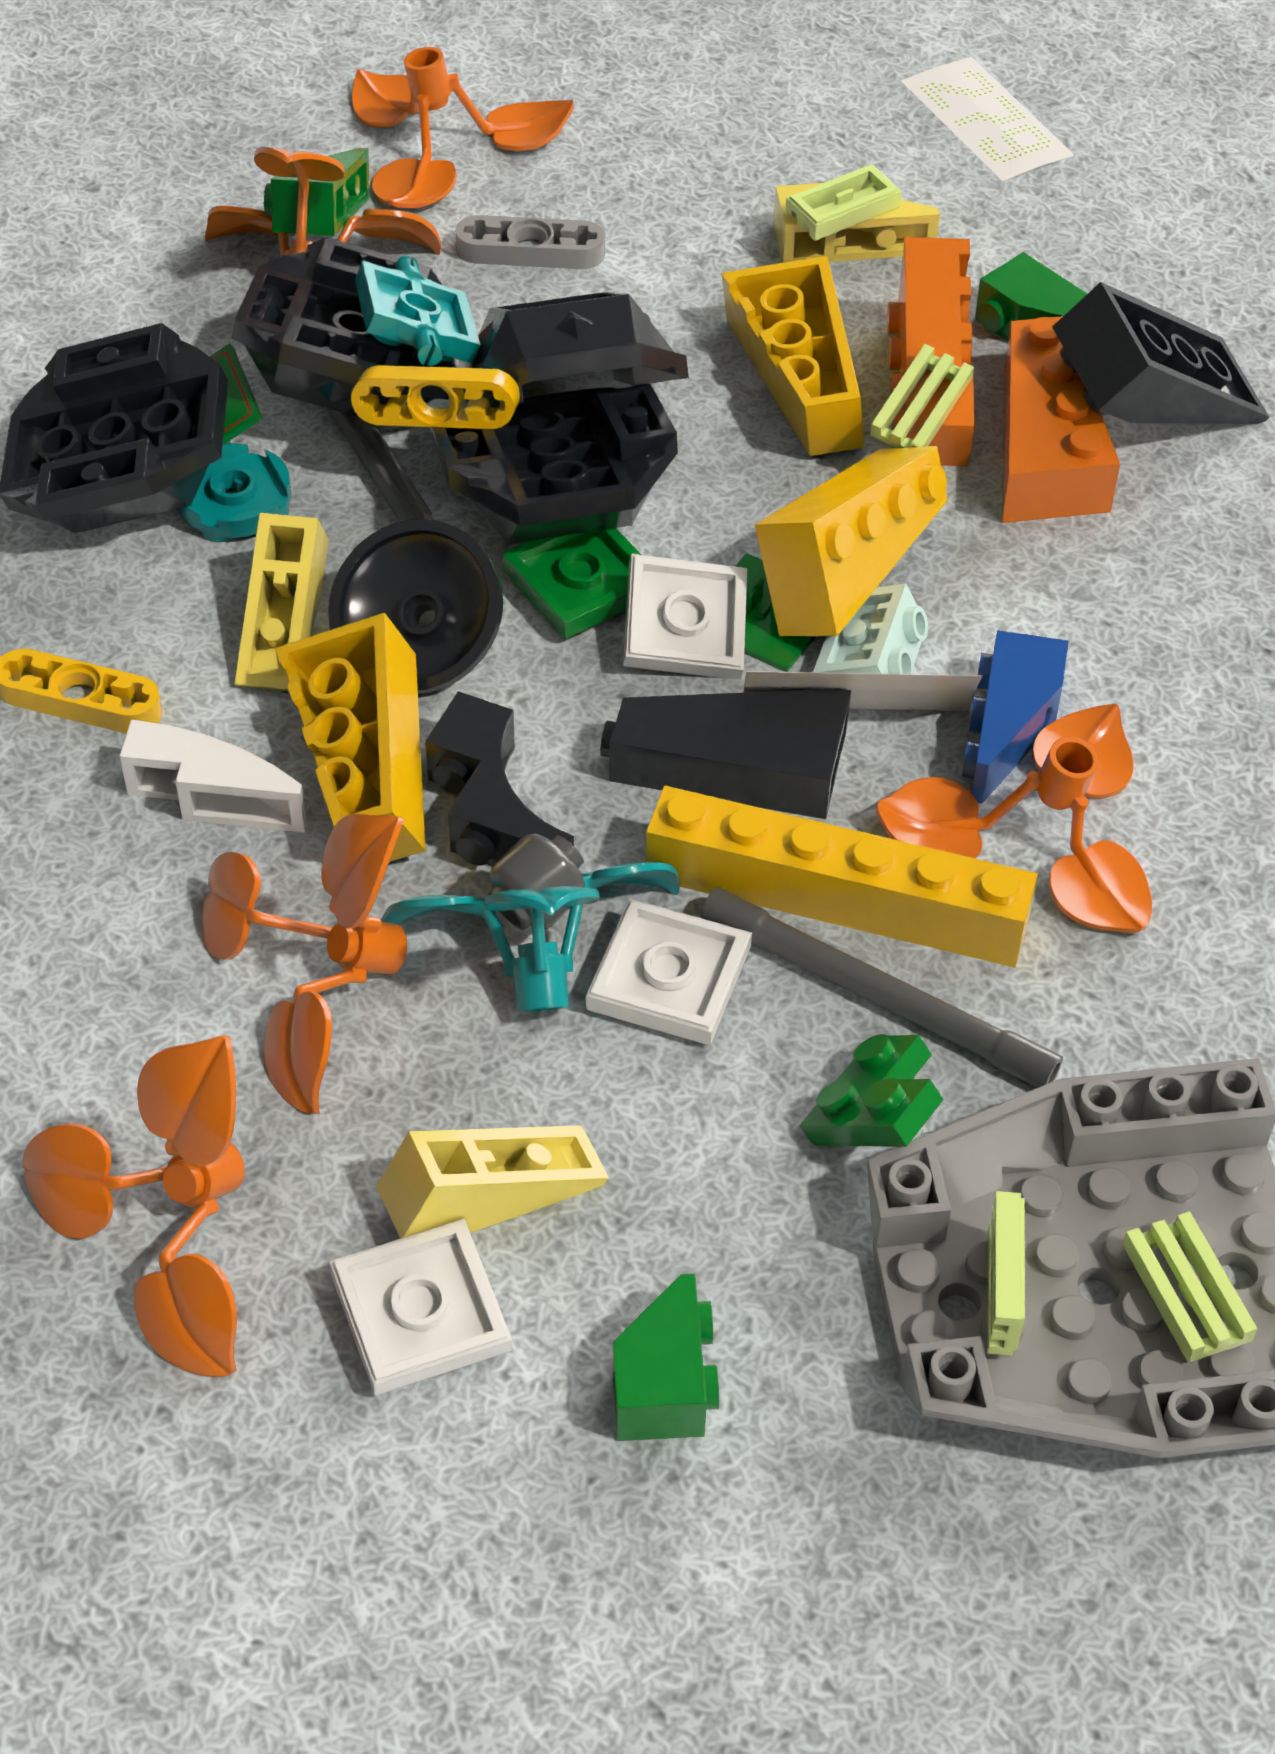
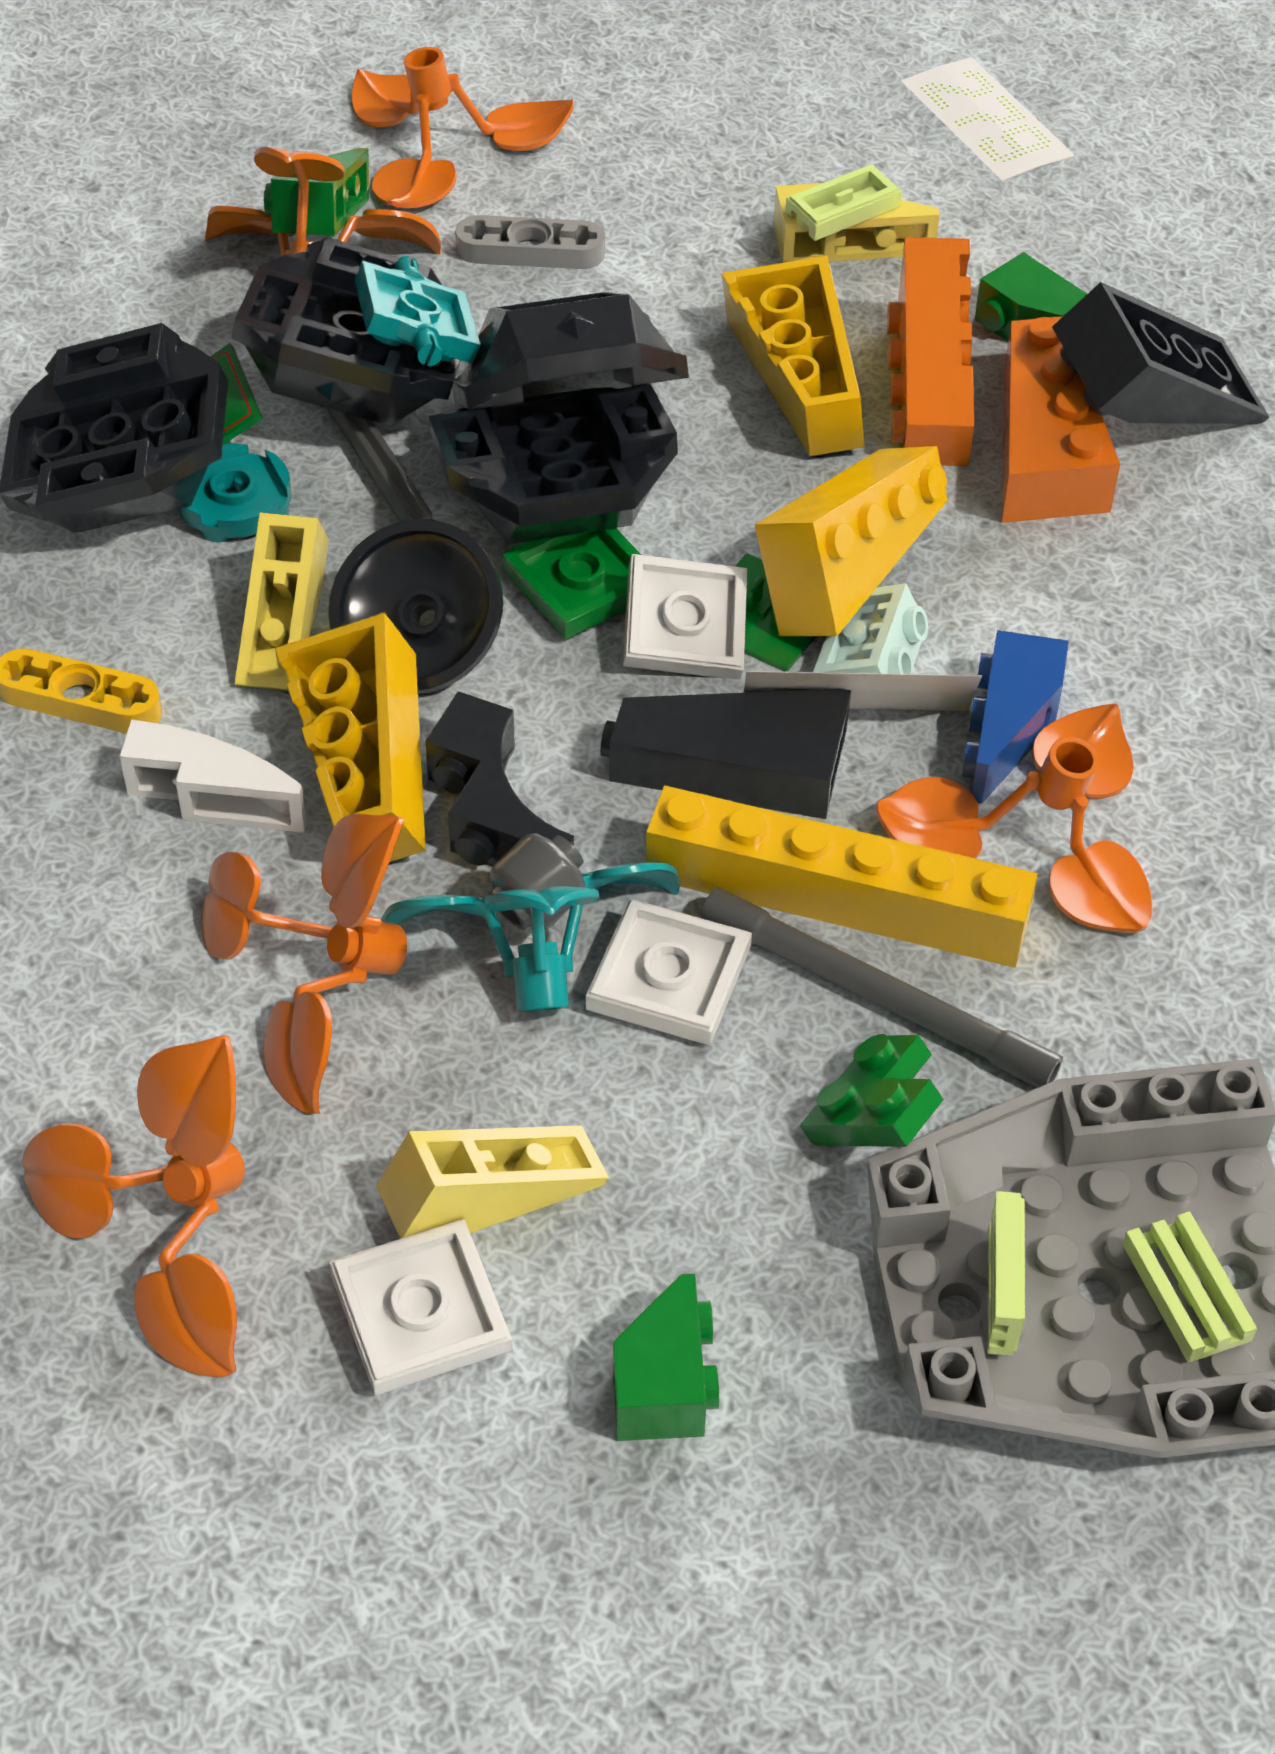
yellow beam [351,365,520,429] -> none
yellowish green tile [870,344,974,448] -> none

